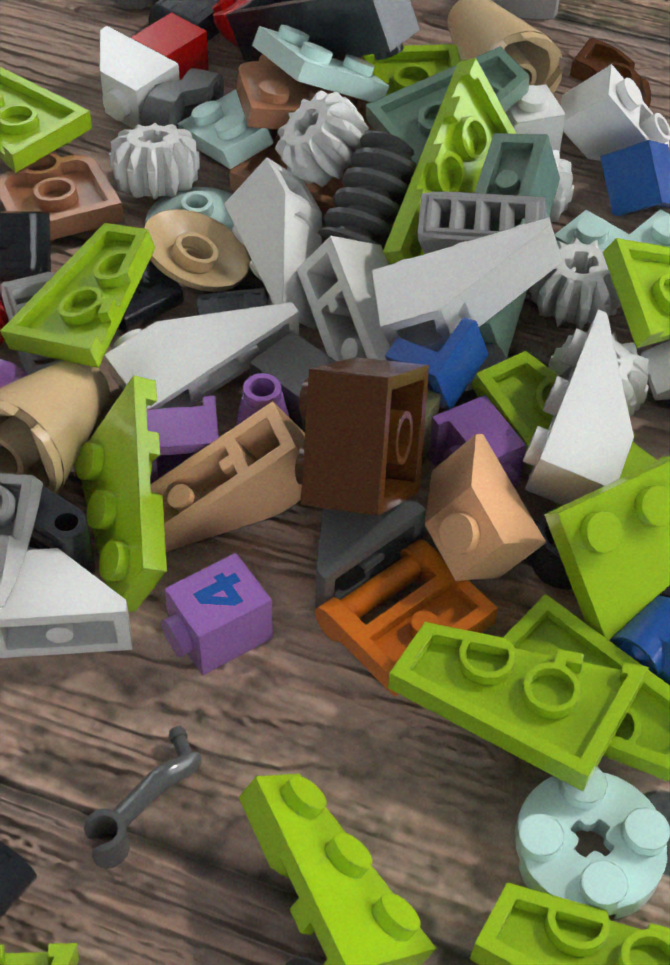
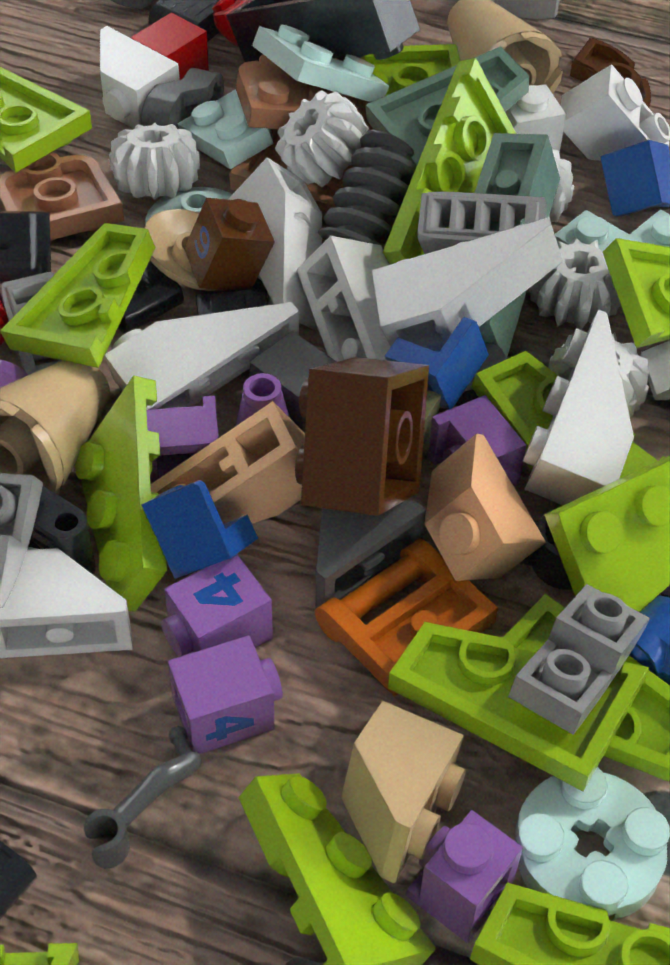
none -> blue panel [141,480,258,579]
none -> medium lavender brick [168,635,283,754]
none -> reddish brown brick [184,197,275,291]
none -> tan slope [341,701,466,884]
none -> medium lavender brick [406,810,523,943]
none -> light grey slope [508,584,650,735]

